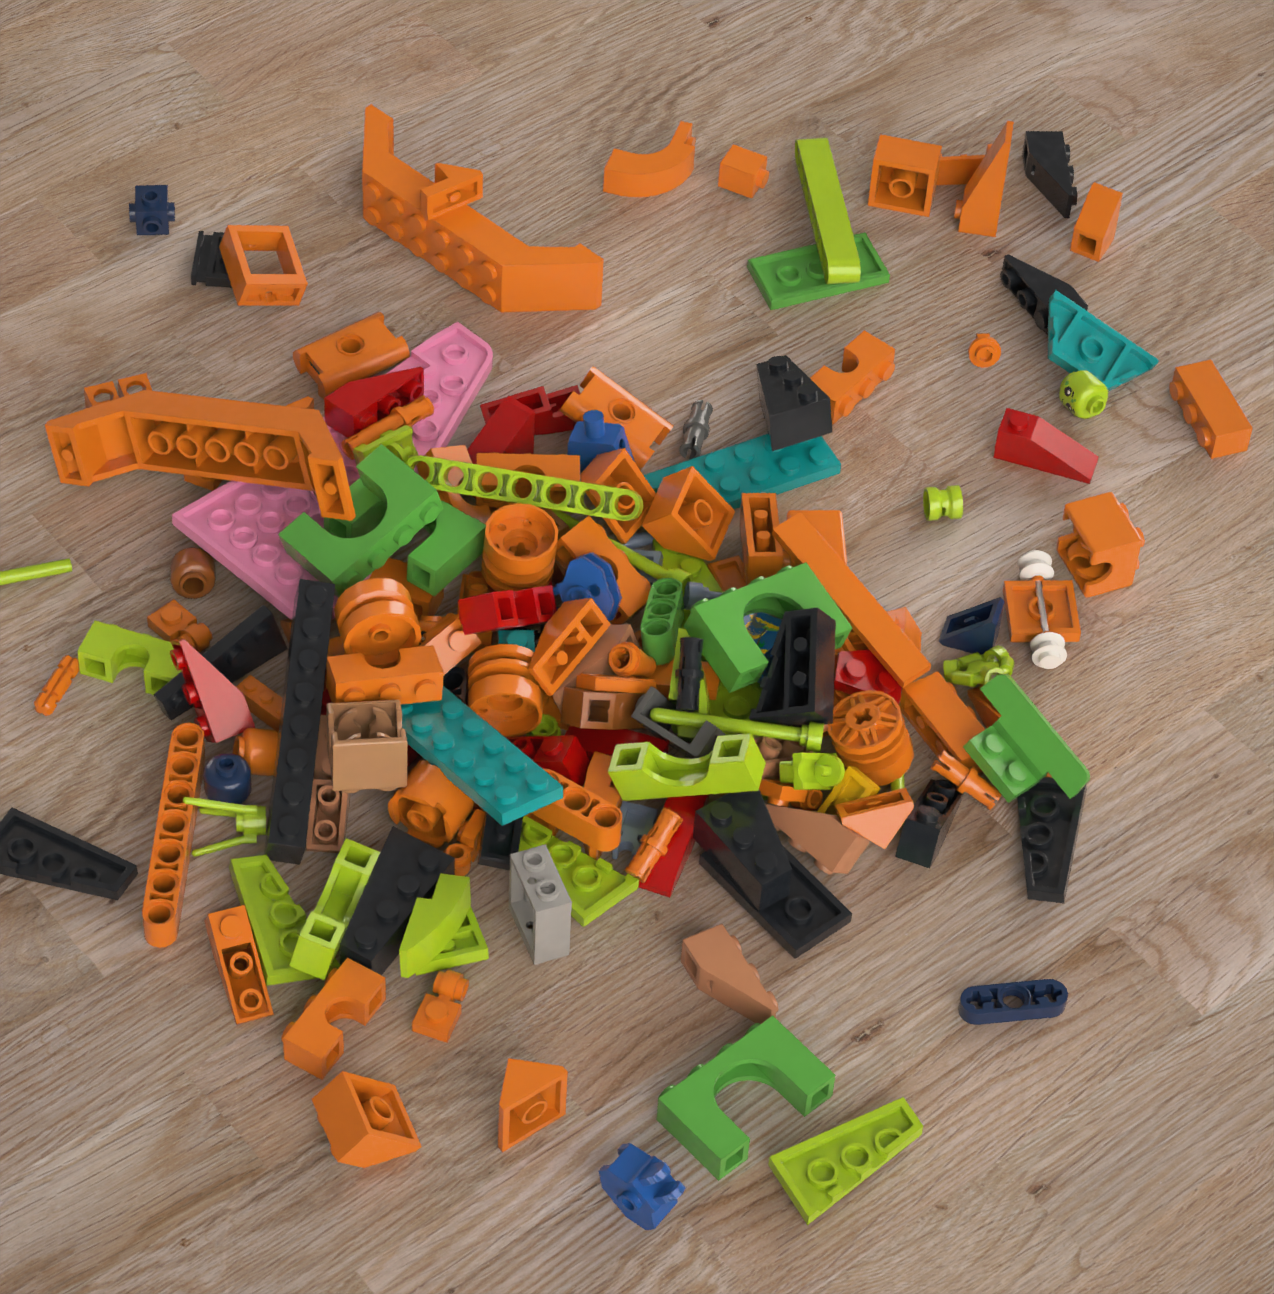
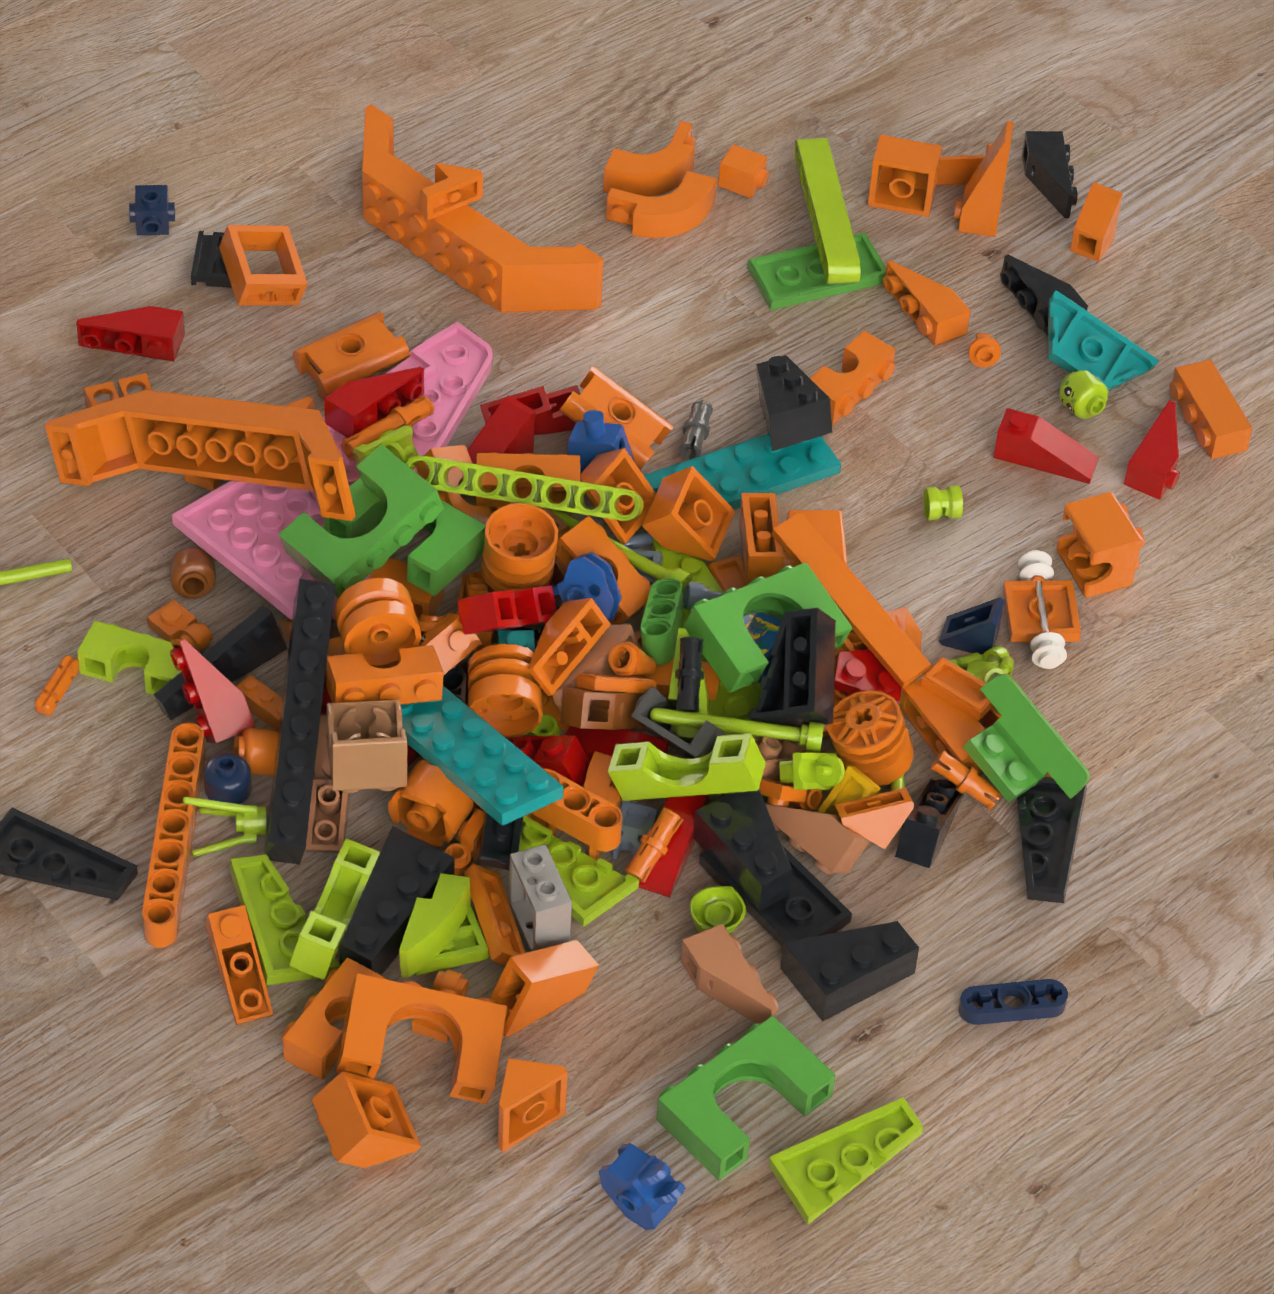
none -> red slope [76,306,185,362]
none -> orange arch [336,973,507,1105]
none -> orange plate [464,864,525,966]
none -> orange slope [490,940,599,1037]
none -> orange arch [606,171,717,238]
none -> lime hat [690,886,746,935]
none -> black wedge [780,921,919,1022]
none -> orange slope [883,260,971,346]
none -> orange tile [921,657,993,721]
none -> red slope [1124,400,1180,500]

